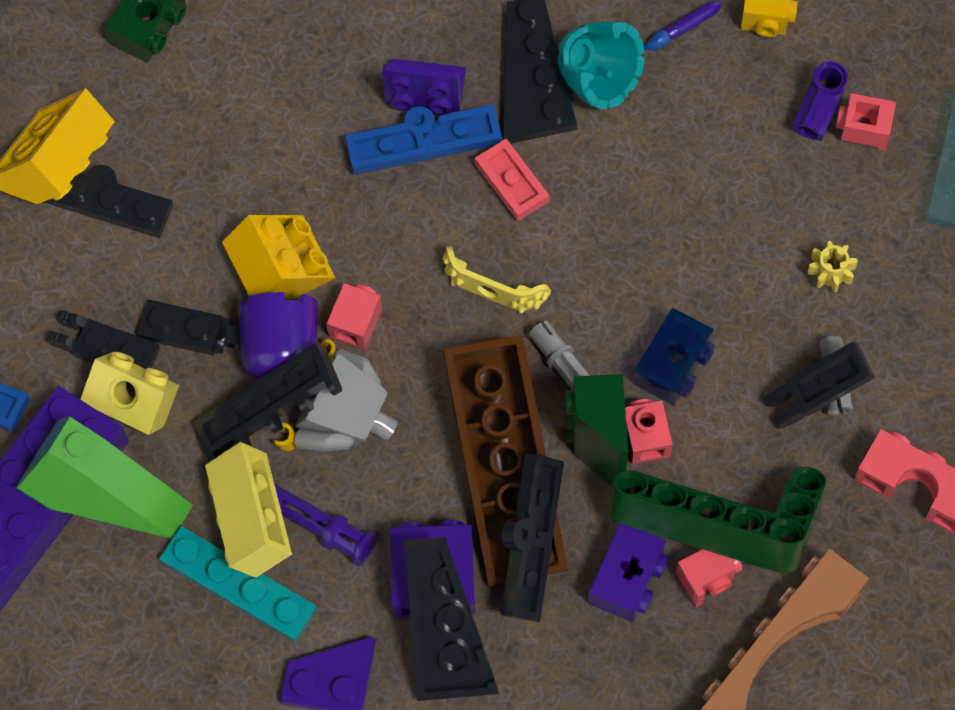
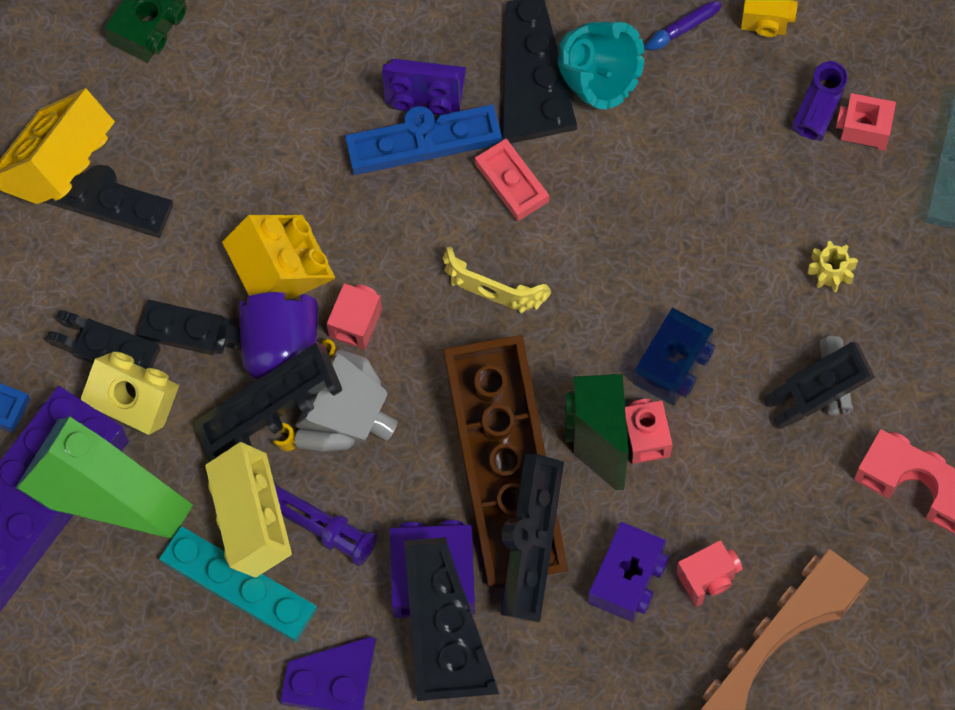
light grey axle [528,321,590,390] -> none
dark green beam [608,467,826,573] -> none

